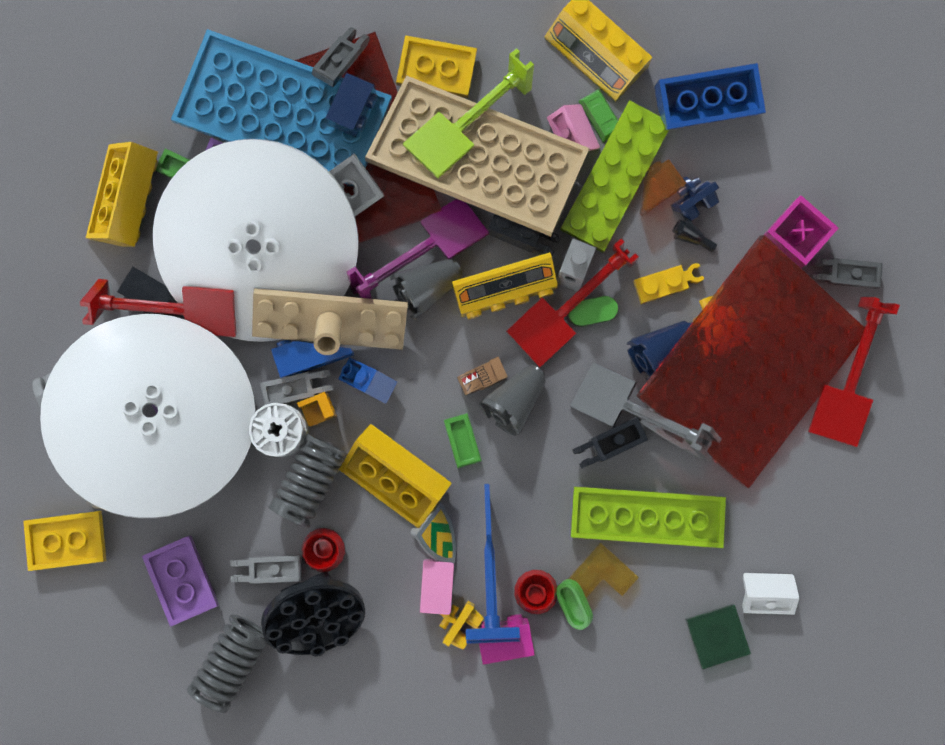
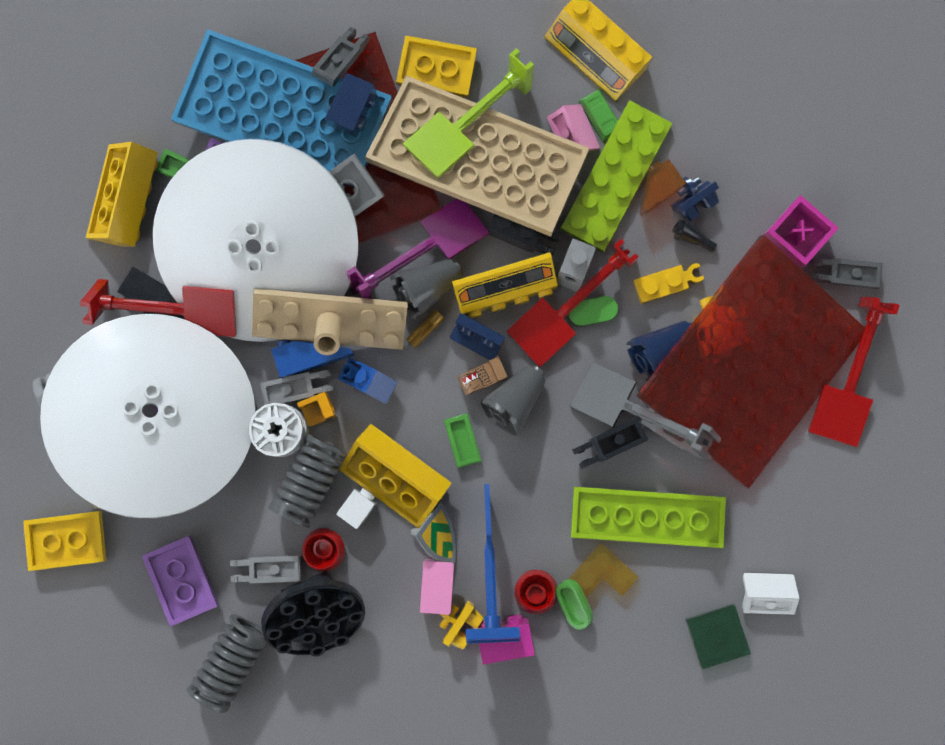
blue slope [654,63,766,130] -> none
none -> white brick [336,488,377,529]
none -> pearl gold piece [406,309,445,349]
none -> dark blue bracket [450,313,505,360]

